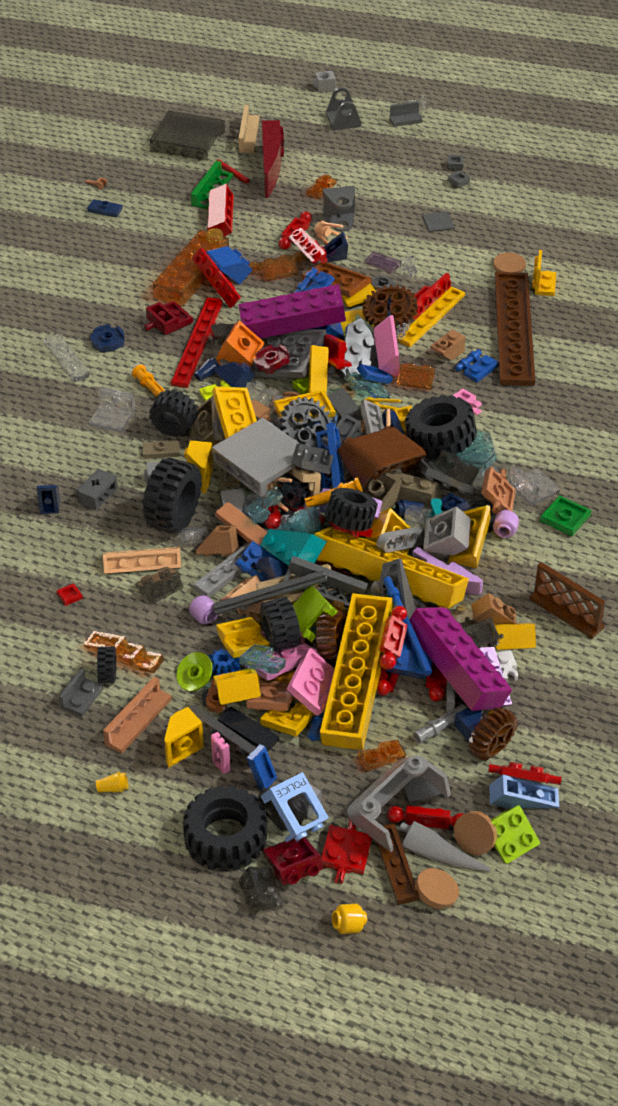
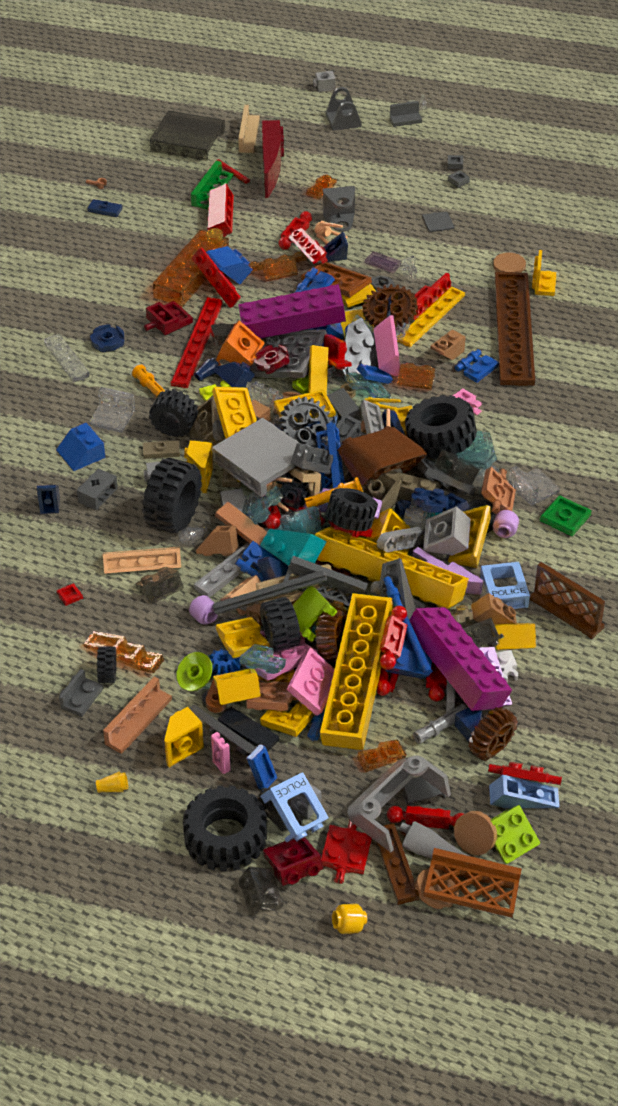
none -> blue slope [56,423,106,471]
none -> dark blue plate [411,488,449,513]
none -> dark orange fence [423,848,522,918]
none -> light blue window [480,562,530,609]

